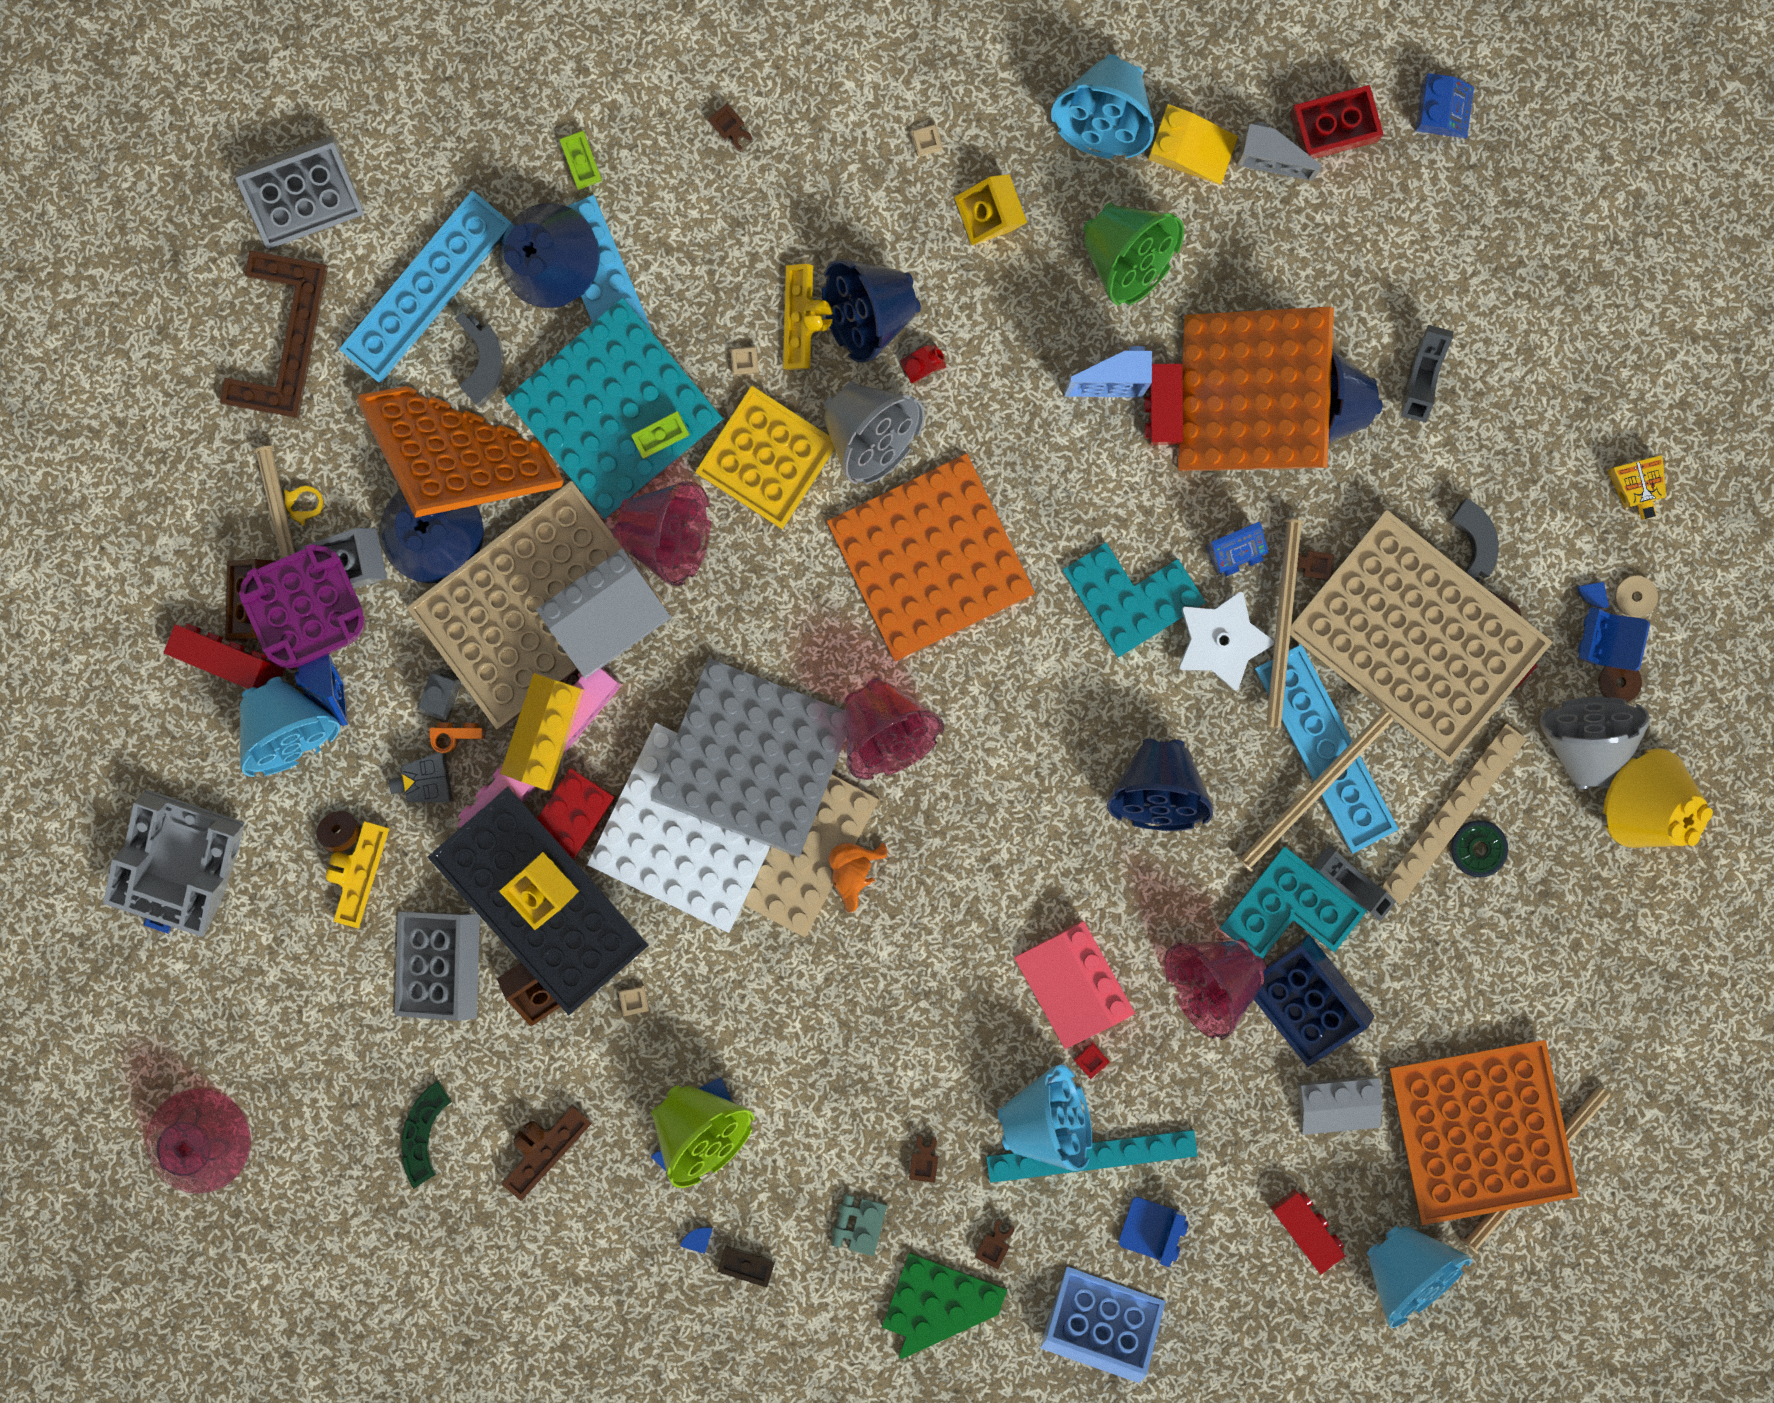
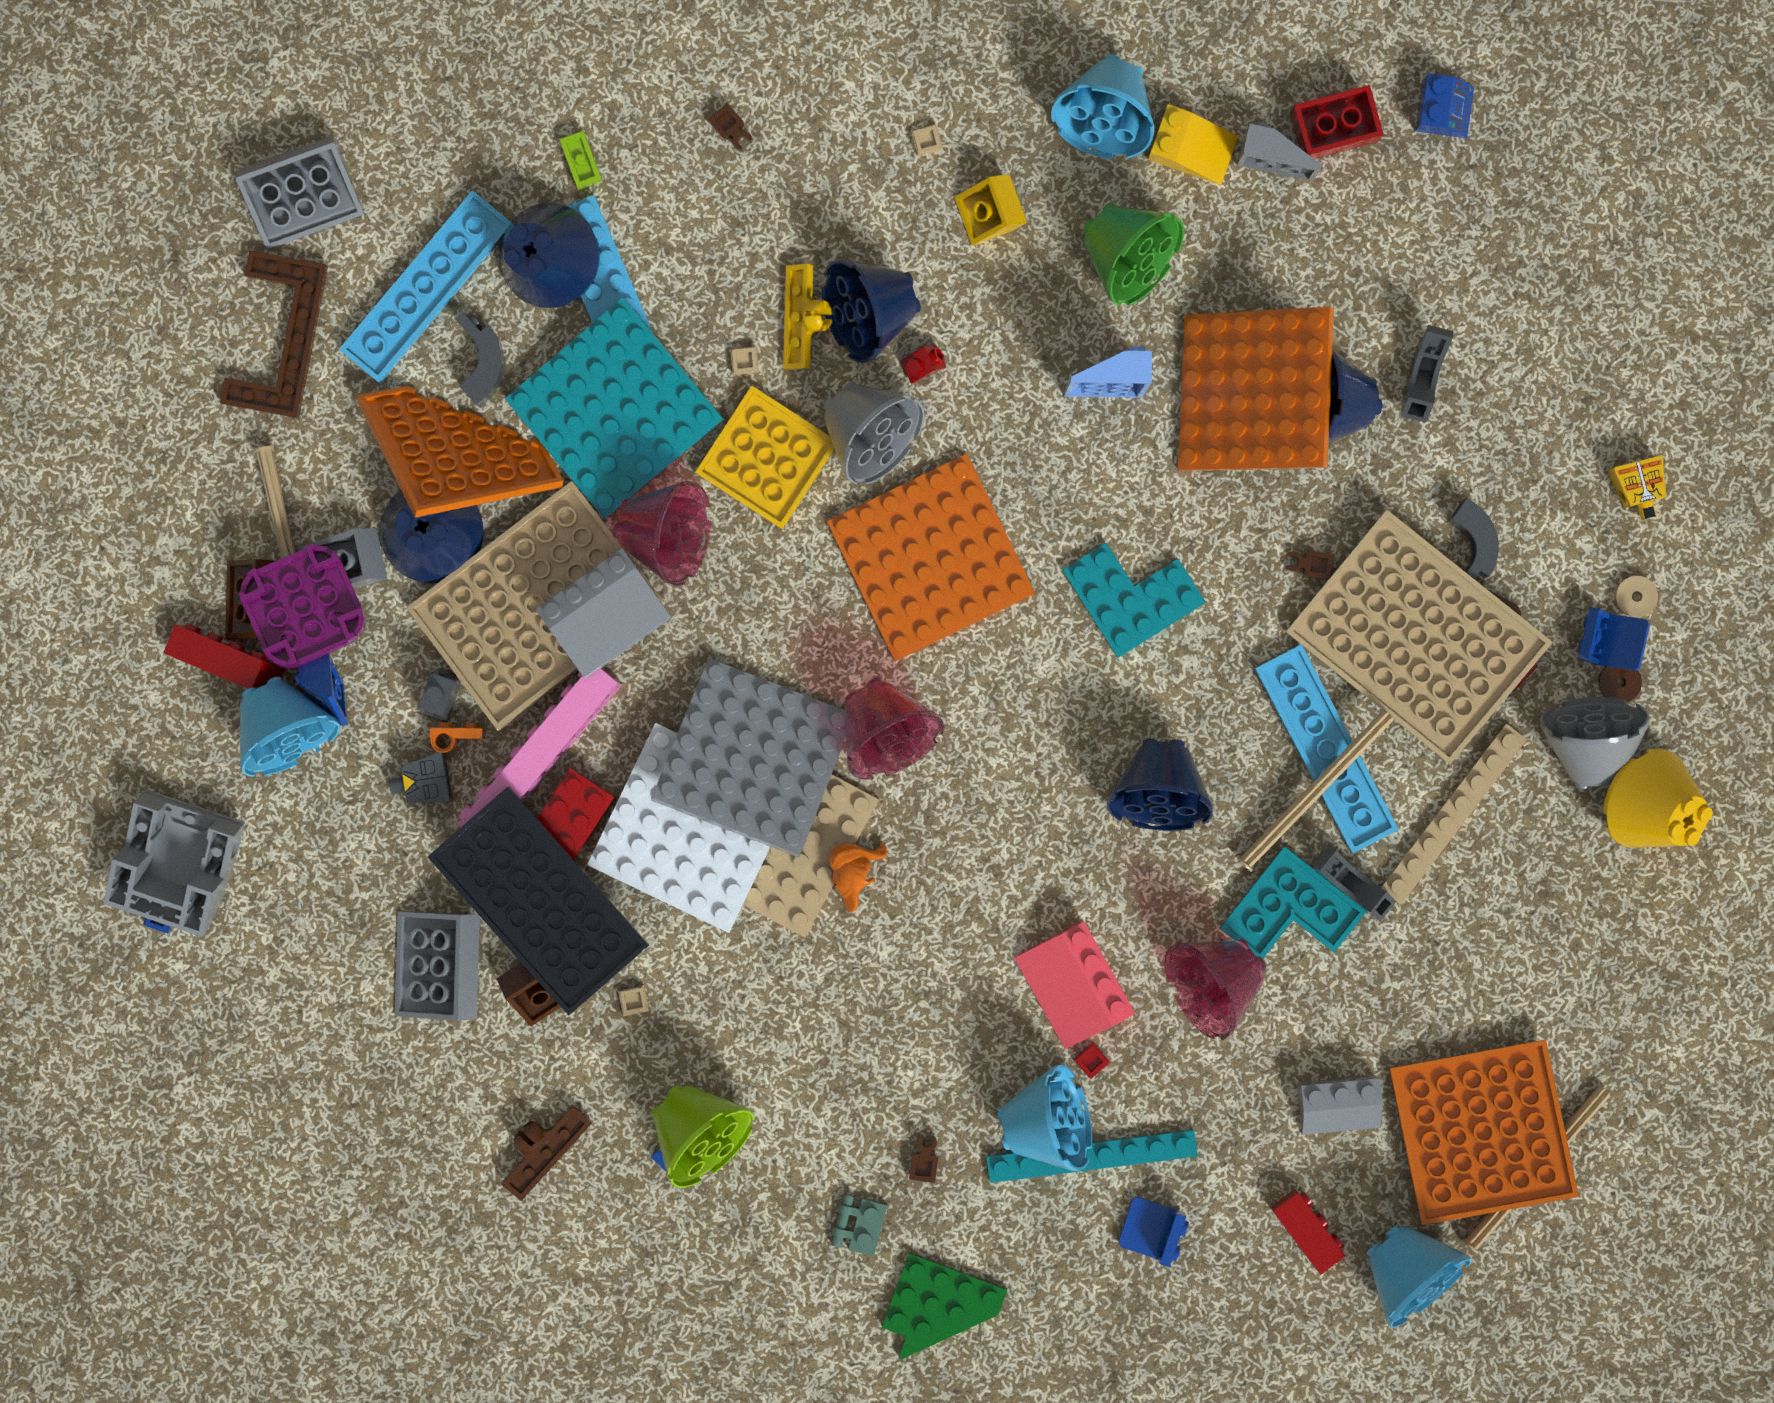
clear pink cone [146,1089,251,1194] -> none
yellow piece [284,486,324,526] -> none
reddish brown piece [316,811,360,853] -> none
yellow plate [326,821,390,929] -> none
dark green tile [401,1080,453,1189] -> none
yellow slope [499,852,579,930] -> none
yellow slope [500,673,584,790] -> none
lime plate [631,411,691,459] -> none
blue tile [680,1226,713,1254] -> none
blue tile [699,1077,732,1101] -> none
dark brown plate [717,1245,775,1288] -> none
reddish brown plate [974,1218,1014,1269] -> none
light blue slope [1040,1267,1166,1383] -> none
red brick [1144,364,1183,445] -> none
white plate [1178,592,1275,691] -> none
blue slope [1205,521,1268,577] -> none
dark blue slope [1242,934,1375,1067] -> none
tan axle [1266,519,1305,728] -> none
dark green wheel [1451,820,1508,878] -> none
blue tile [1577,582,1609,608] -> none

